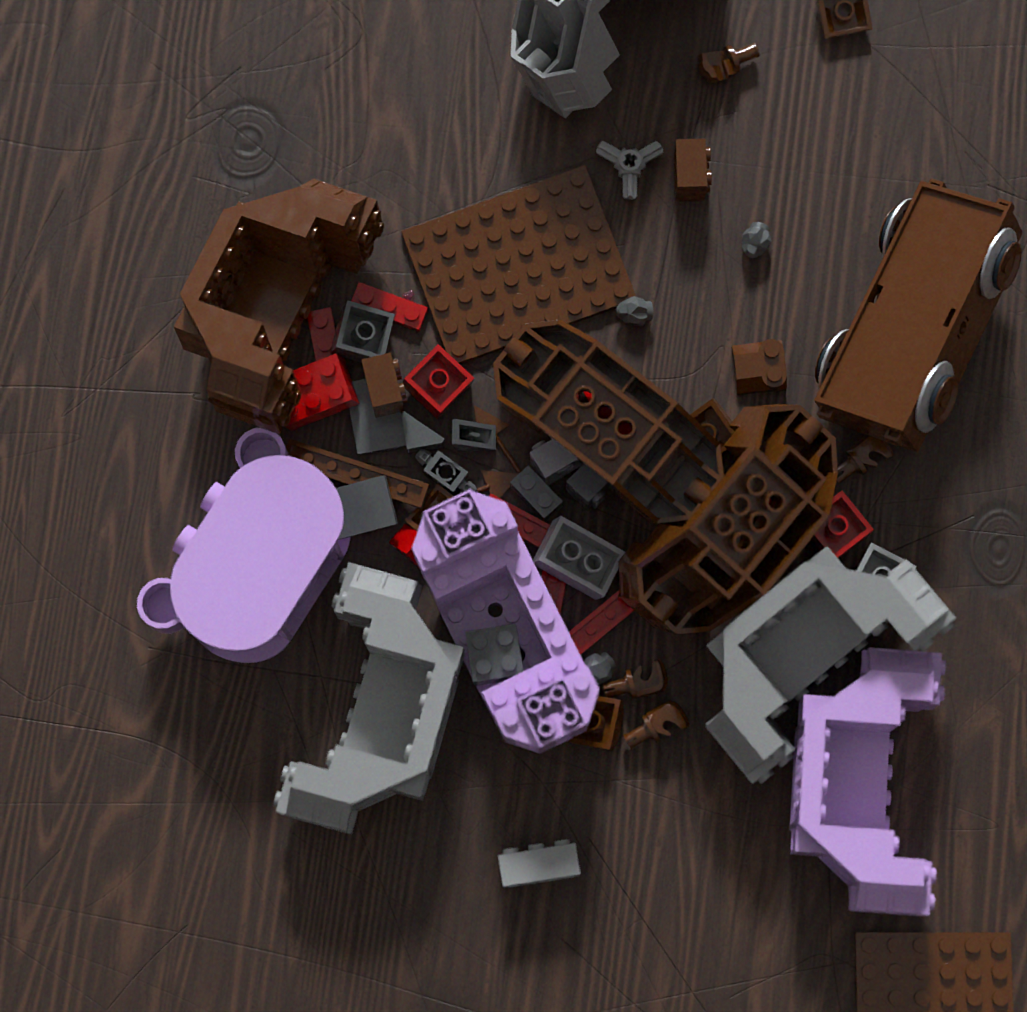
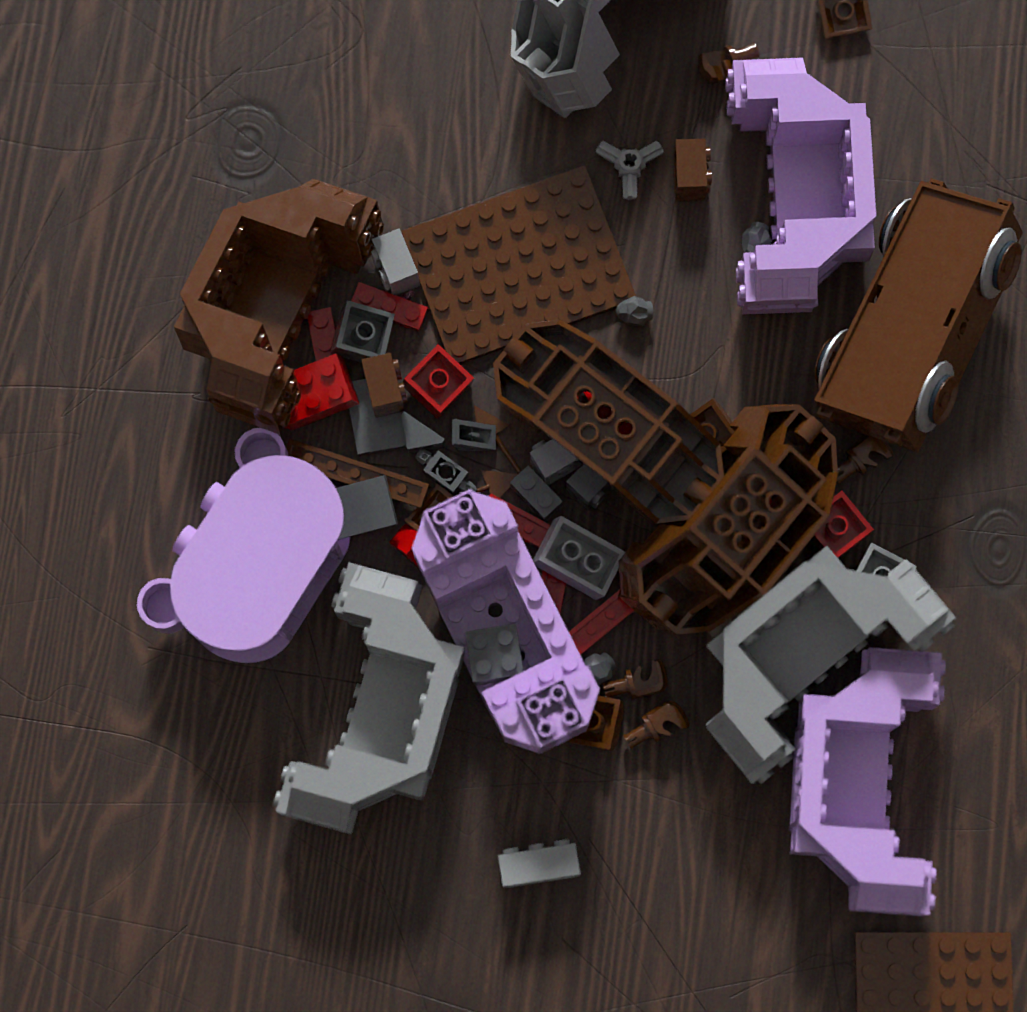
reddish brown slope [732,339,787,395] -> none
none -> light grey brick [371,228,420,295]
none -> lavender piece [726,58,876,314]

